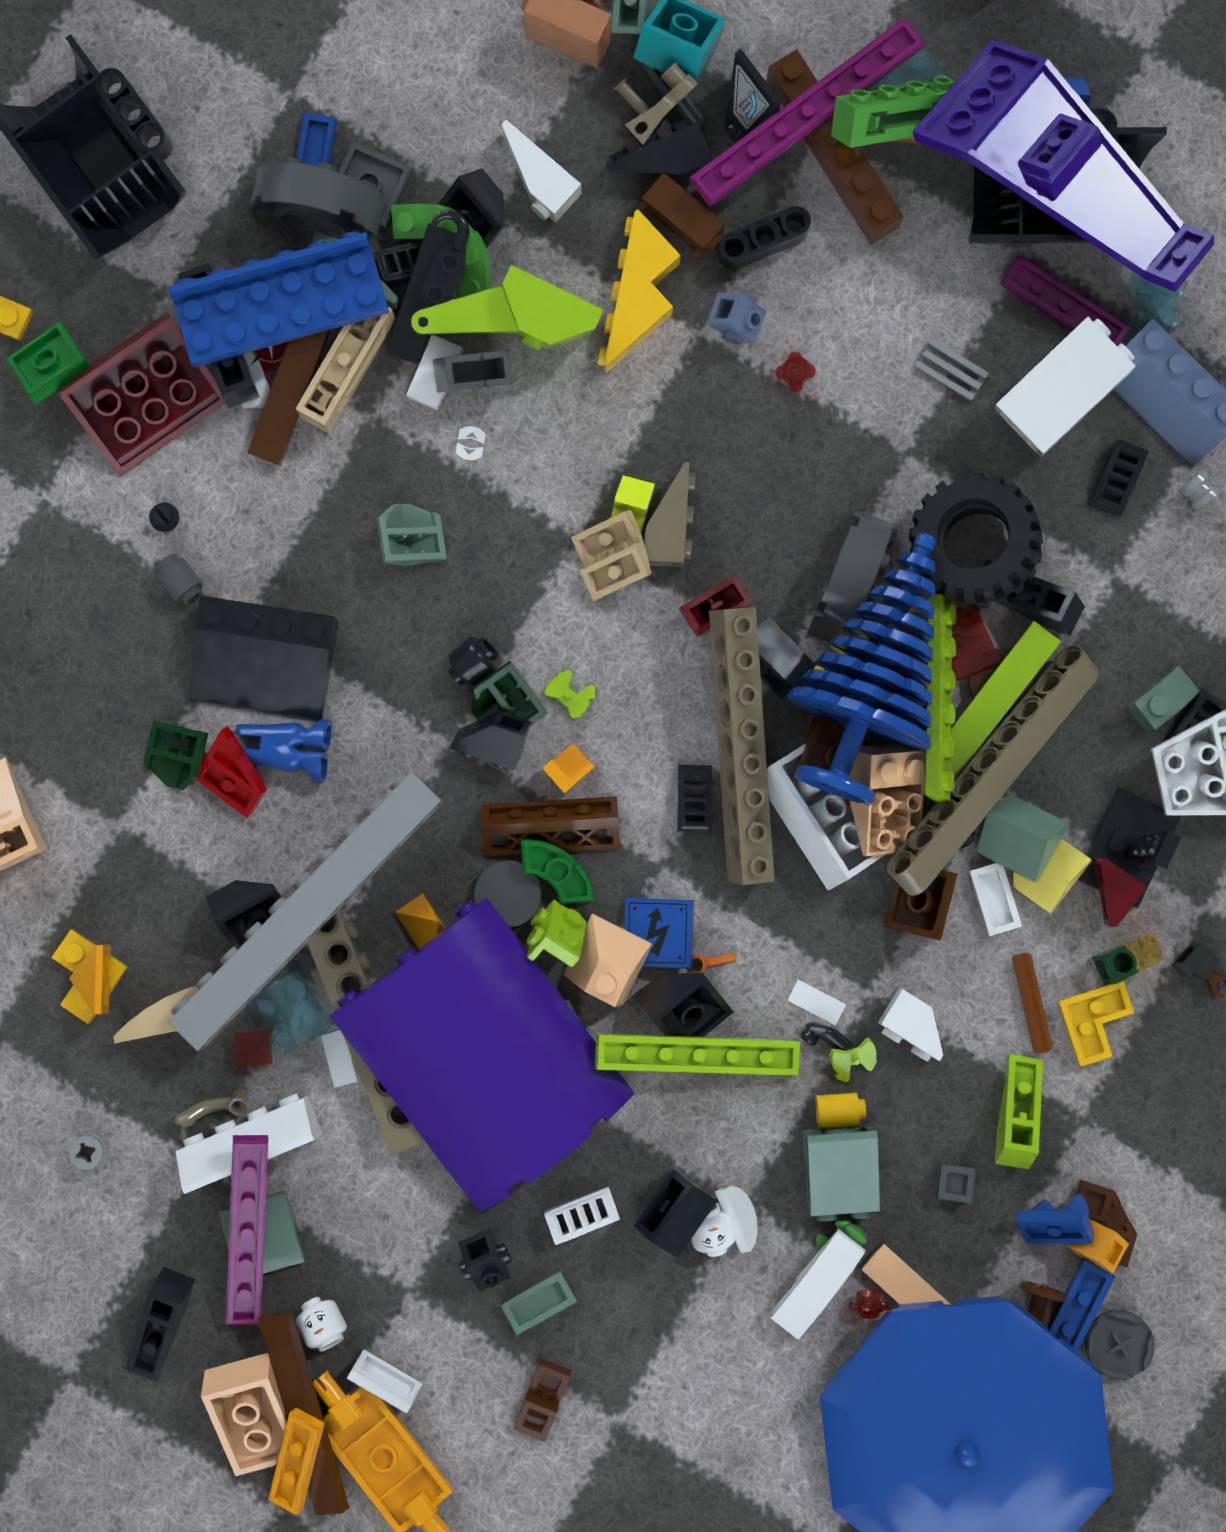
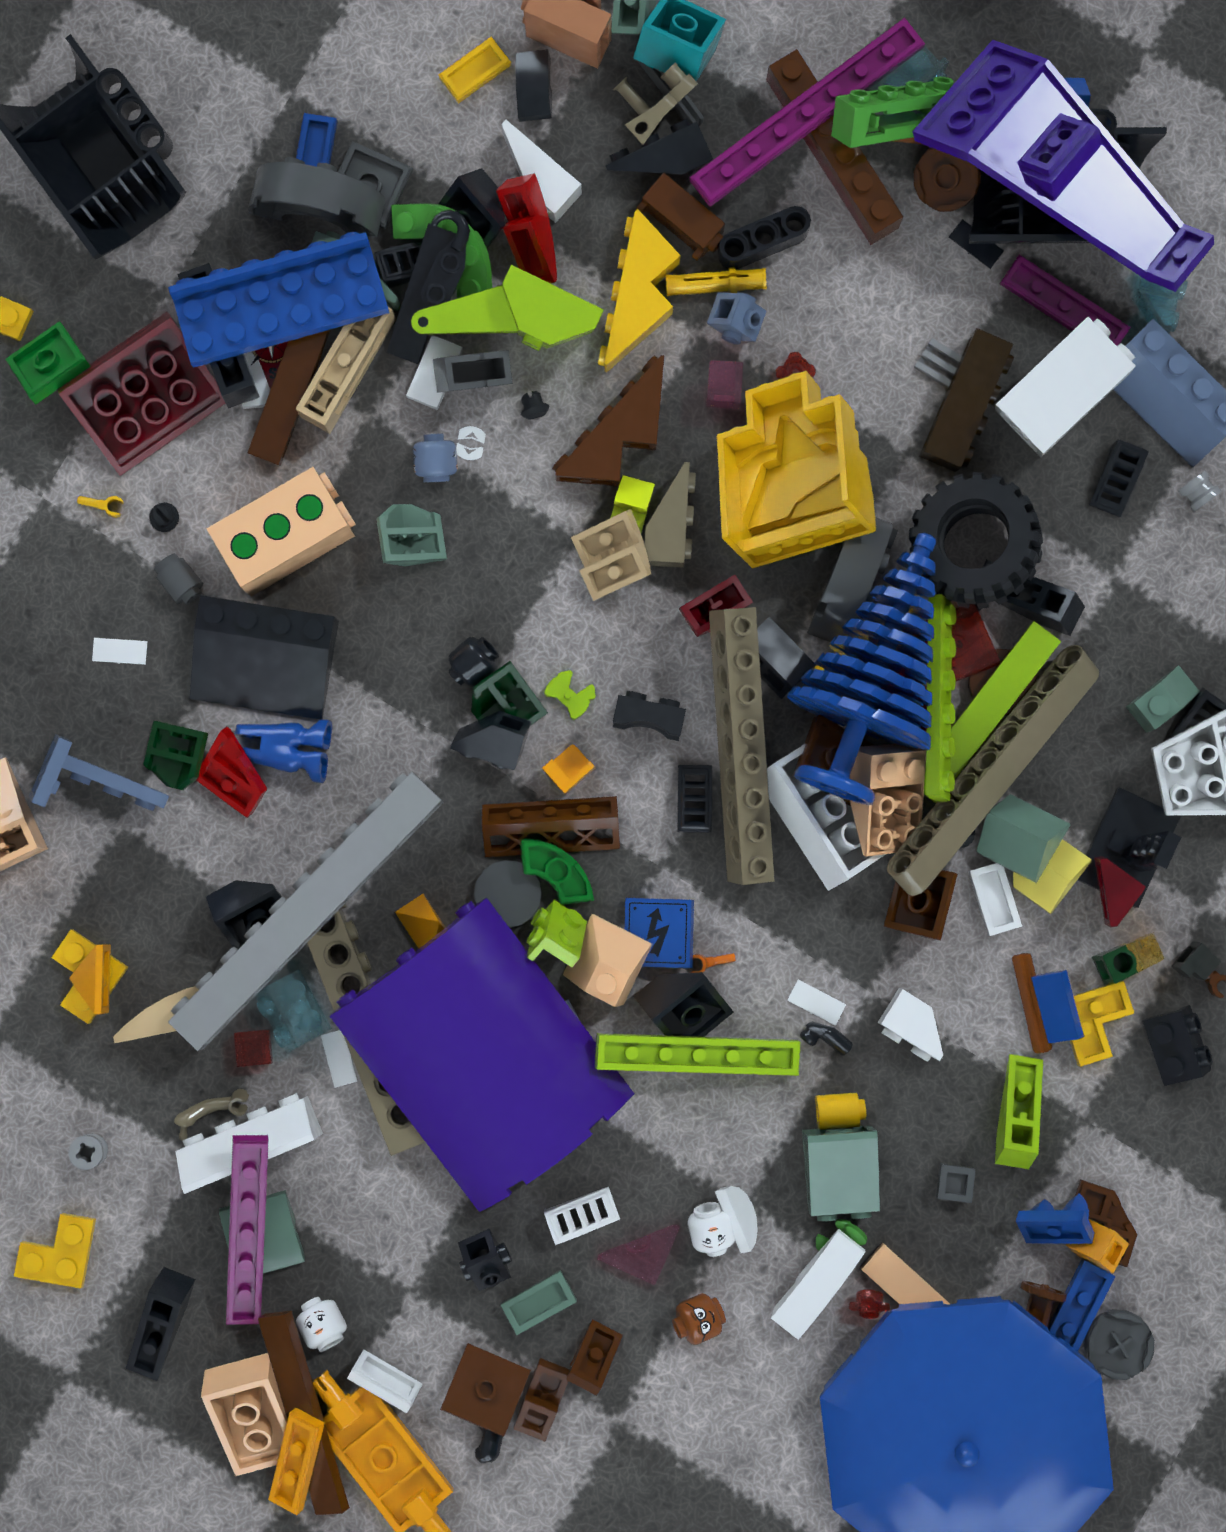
black slope [634,1166,718,1258] -> none
slope [725,49,781,142] -> none
lime piece [829,1038,877,1082] -> none
none -> yellow plate [14,1213,96,1289]
none -> sand blue piece [29,734,169,811]
none -> yellow hand [77,496,124,518]
none -> white window [92,638,148,665]
none -> light nougat brick [206,467,356,597]
none -> sand blue head [413,433,458,482]
none -> yellow tile [438,36,511,104]
none -> reddish brown plate [440,1343,531,1437]
none -> black arm [475,1427,503,1463]
none -> red slope [496,173,557,284]
none -> black slope [516,49,552,122]
none -> black piece [521,391,550,420]
none -> reddish brown slope [552,355,664,487]
none -> reddish brown slope [566,1319,623,1396]
none -> clear pink tile [597,1223,680,1285]
none -> black brick [613,691,686,741]
none -> yellow pin [666,267,767,297]
none -> dark orange head [672,1293,726,1345]
none -> clear pink panel [706,360,743,409]
none -> yellow panel [717,371,876,569]
none -> reddish brown tile [914,148,981,212]
none -> dark brown brick [919,328,1014,472]
none -> black window [949,219,1004,269]
none -> blue tile [1031,970,1084,1043]
none -> black bracket [1143,1005,1213,1086]

